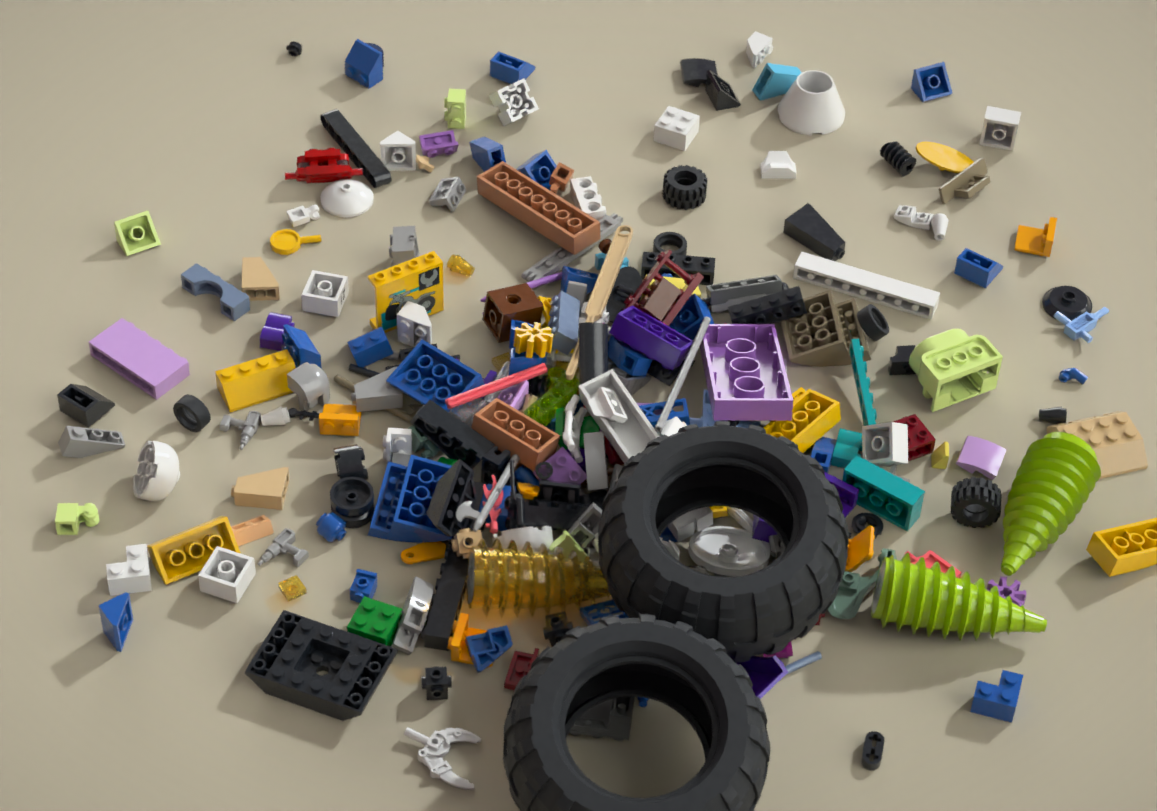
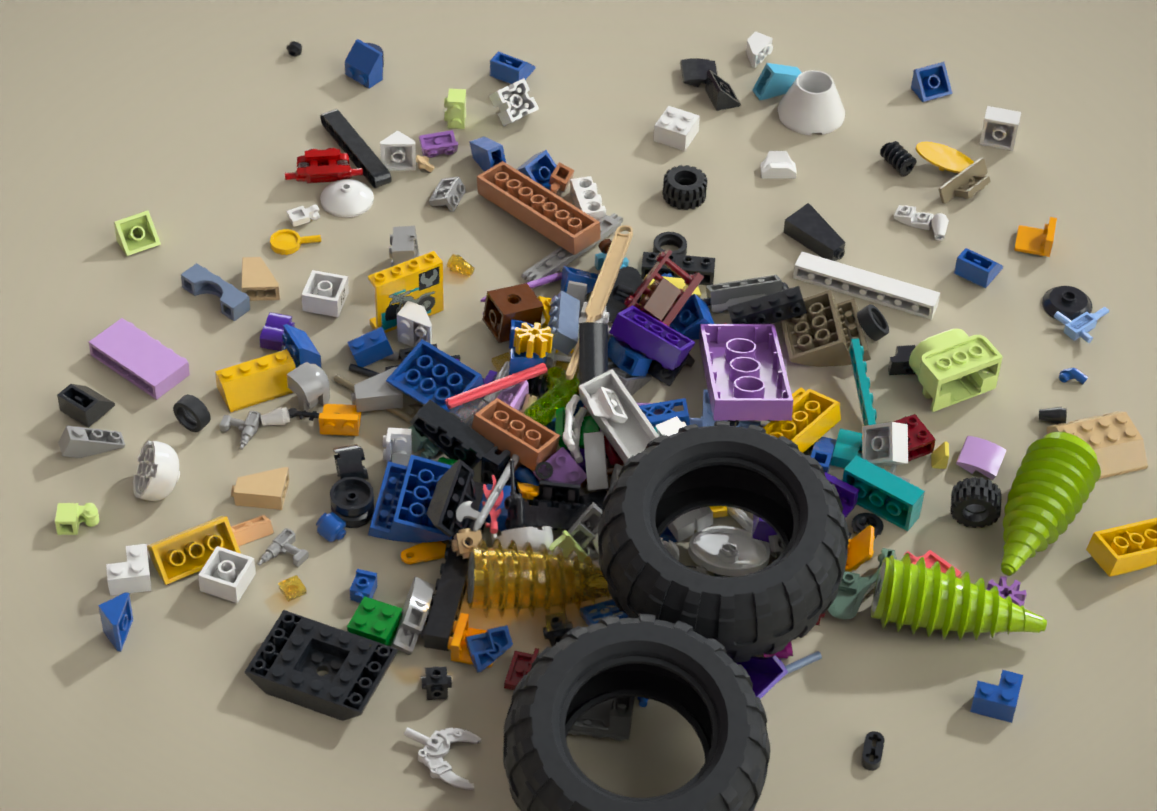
light grey piece [655,317,711,433] -> none

